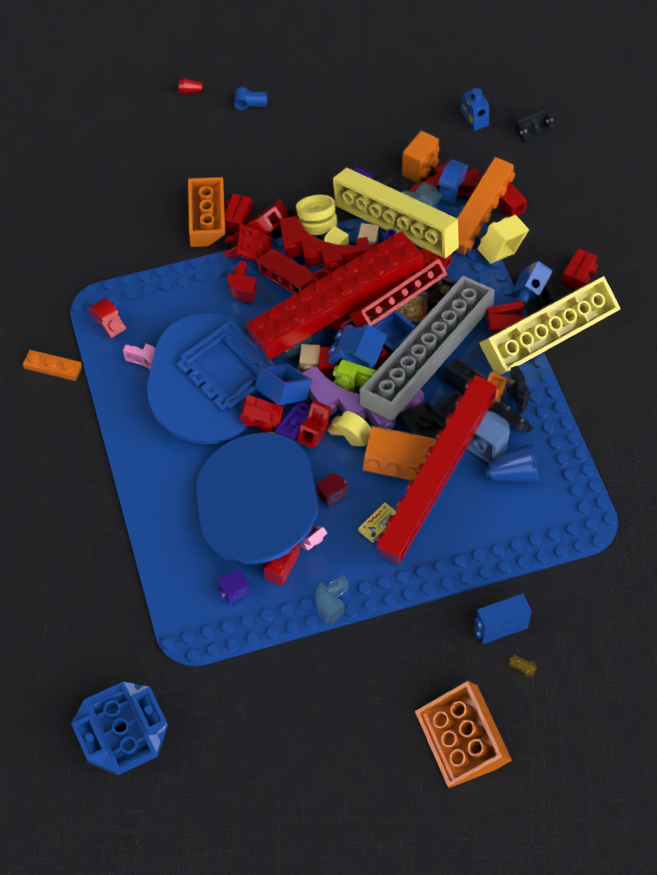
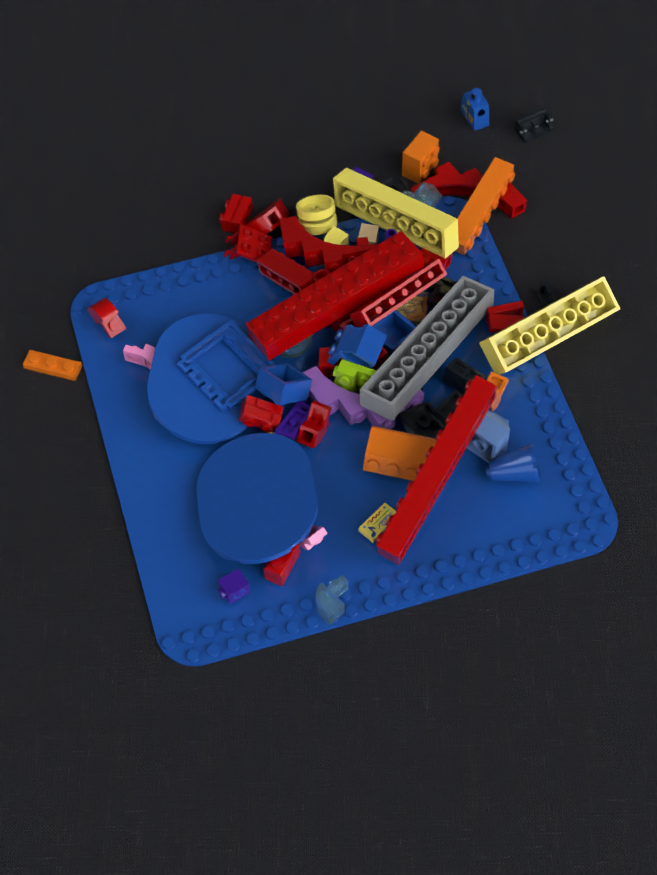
blue piece [71,681,168,775] -> none
red cone [178,77,202,94] -> none
orange slope [188,177,225,247] -> none
red brick [228,261,257,303] -> none
blue piece [234,87,268,110] -> none
tan brick [299,344,320,373] -> none
dark red brick [316,472,348,507] -> none
light yellow brick [327,411,371,447] -> none
orange slope [415,681,512,788] -> none
blue brick [437,159,468,203] -> none
blue brick [473,594,532,644] -> none
light yellow piece [477,215,529,264] -> none
black plate [491,401,534,433] -> none
black plate [507,365,530,413] -> none
clear yellow pin [509,654,537,677] -> none
blue torso [513,261,553,306] -> none
red brick [561,249,598,290] -> none

